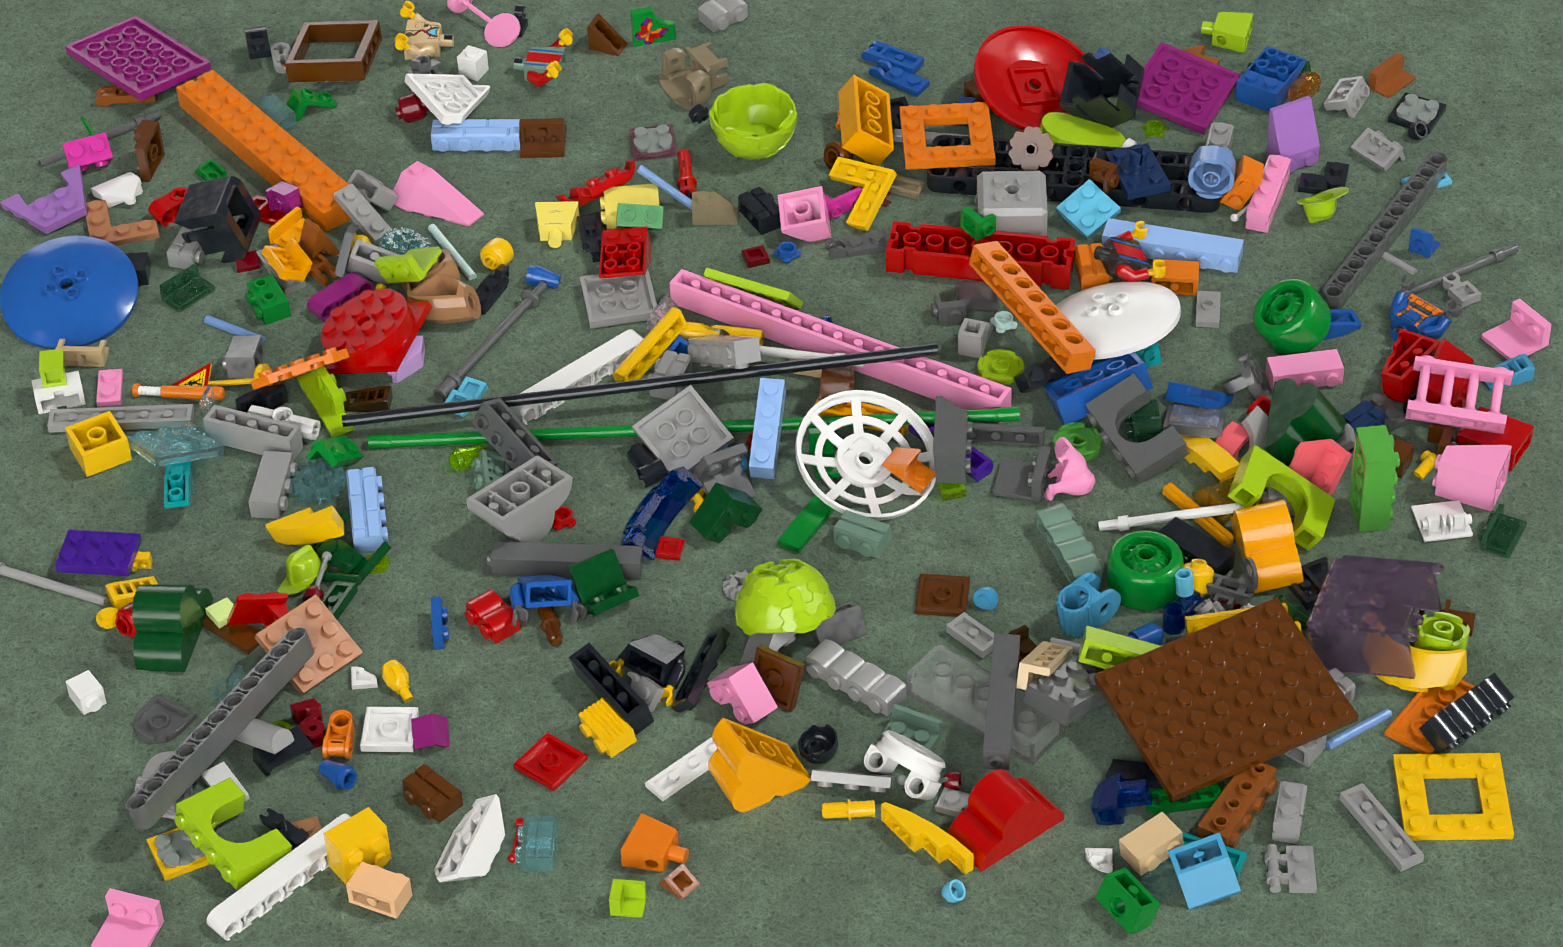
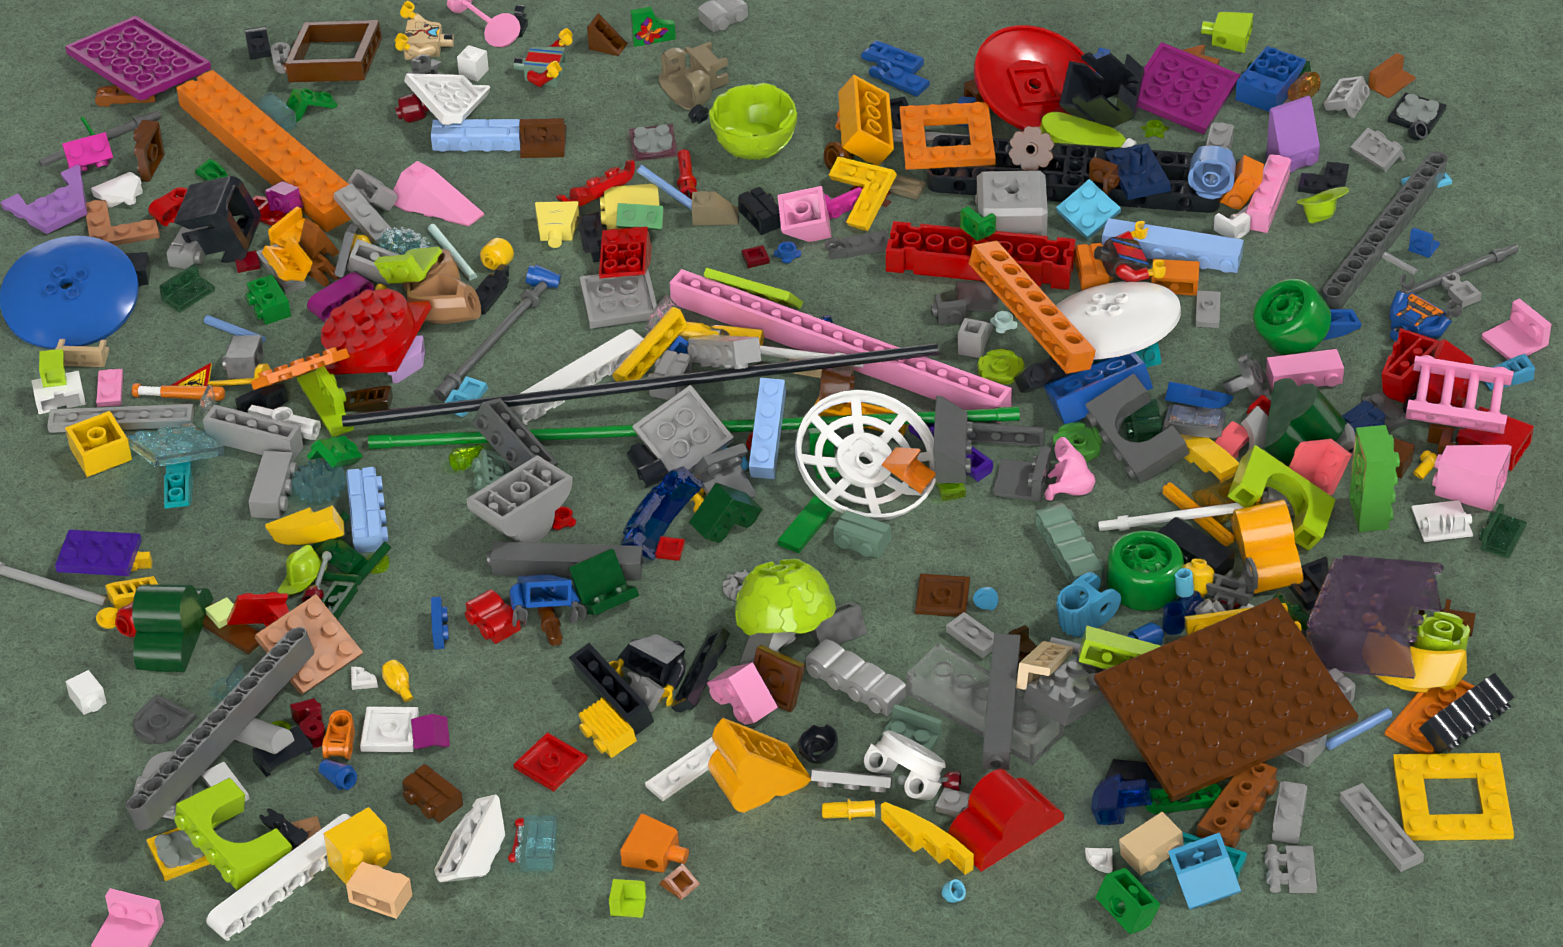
none -> white panel [1214,212,1251,239]

